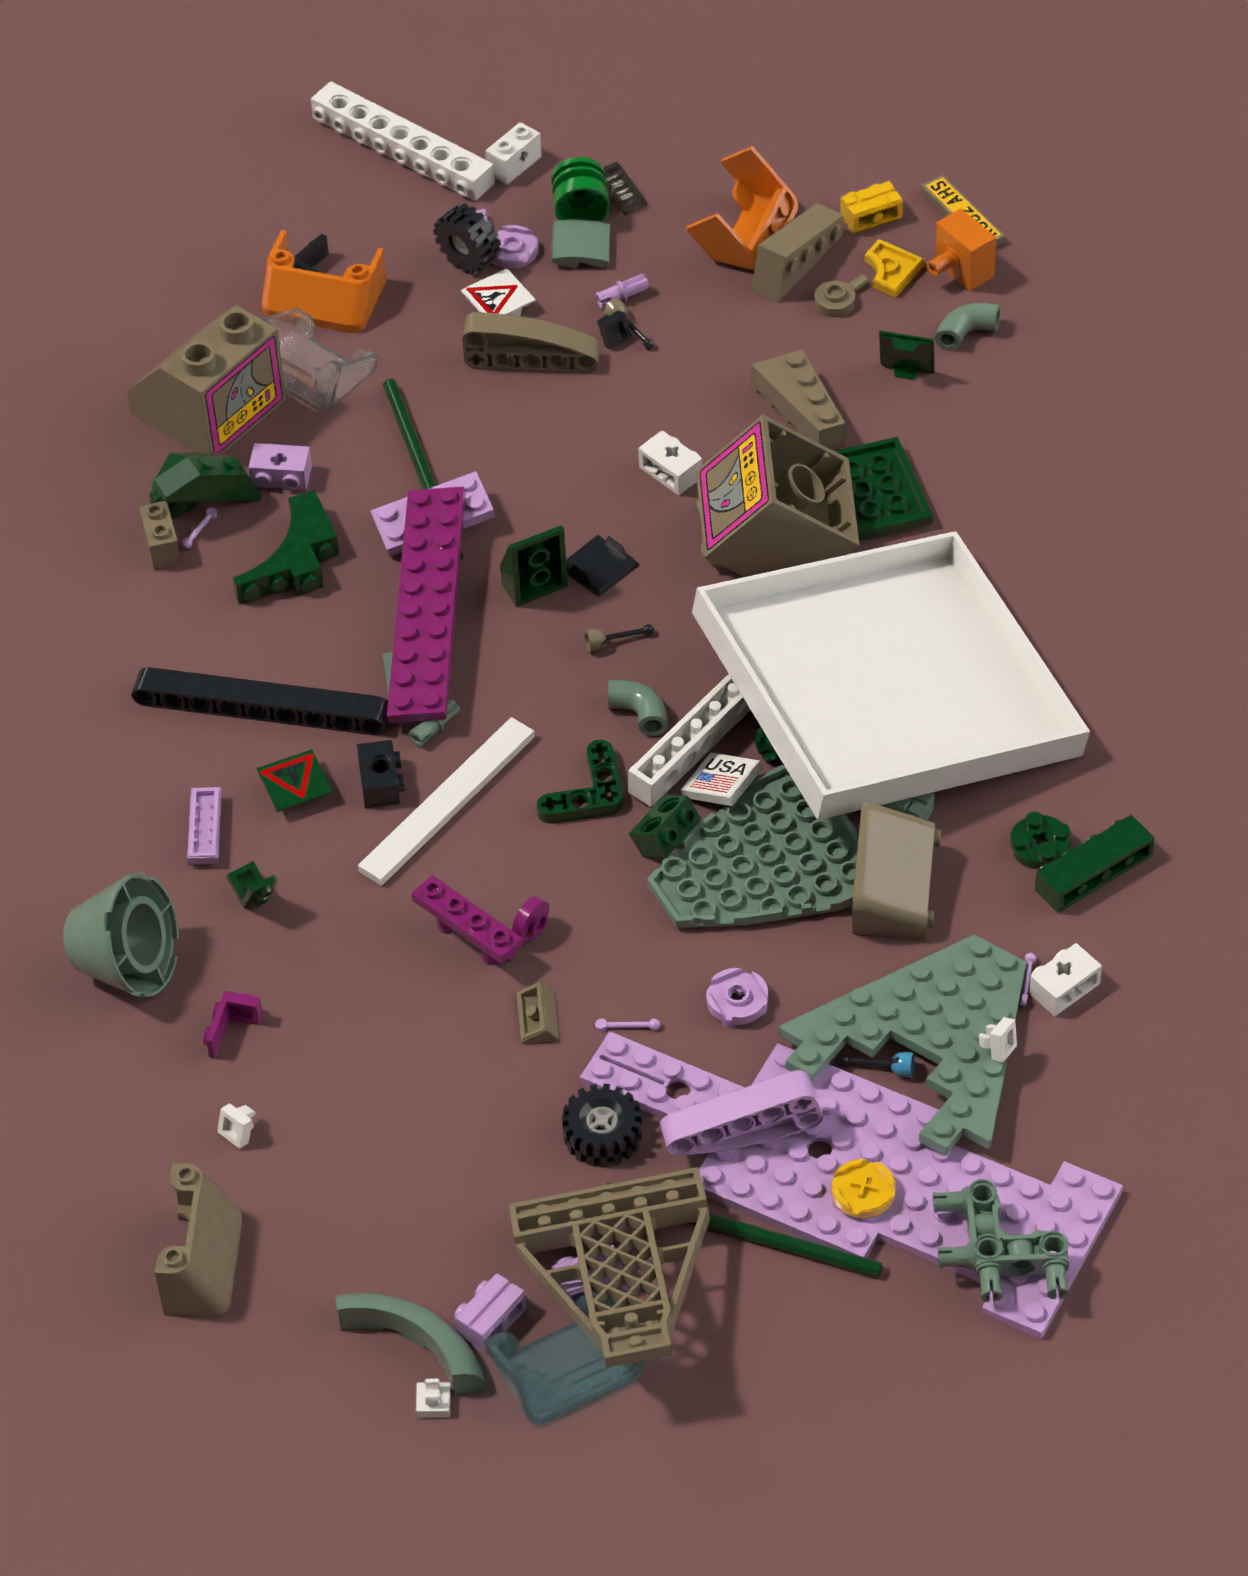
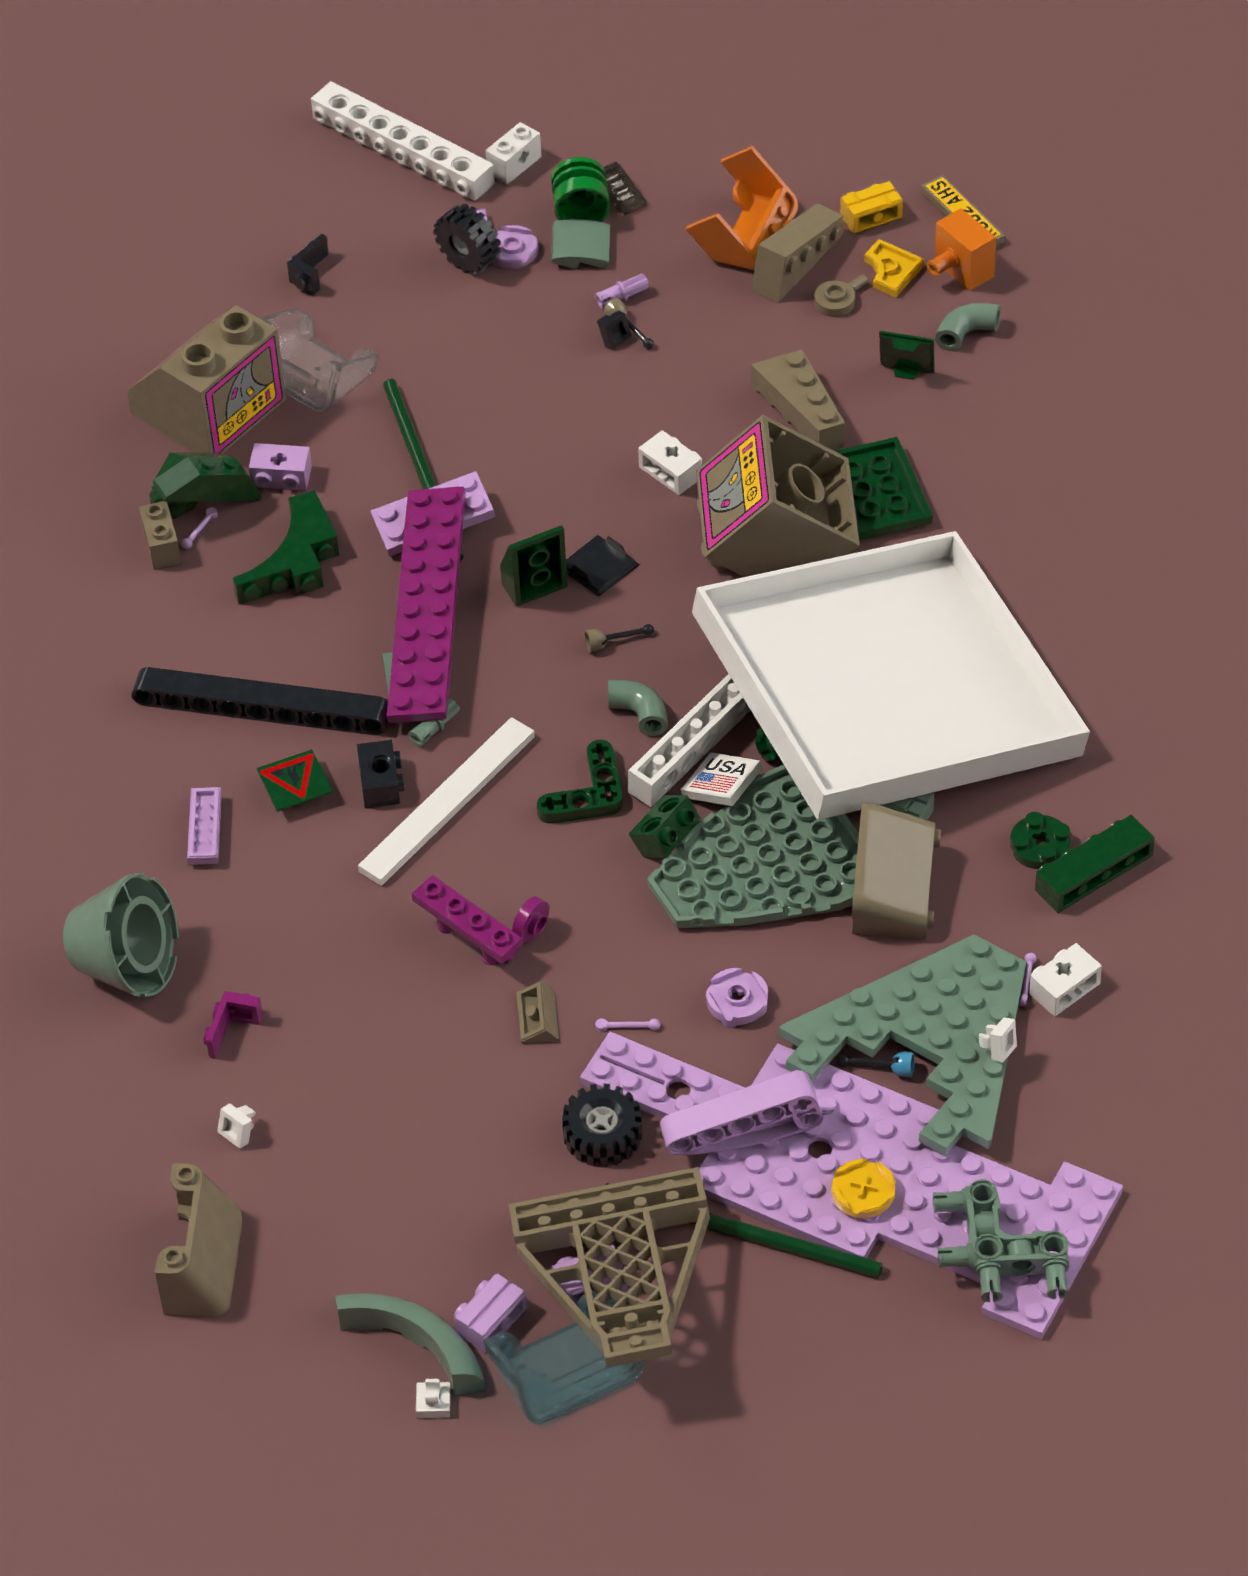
dark green bracket [226,861,278,908] -> none
orange windscreen [262,230,387,333] -> none
white piece [461,268,536,316] -> none
dark tan beam [462,312,600,373] -> none

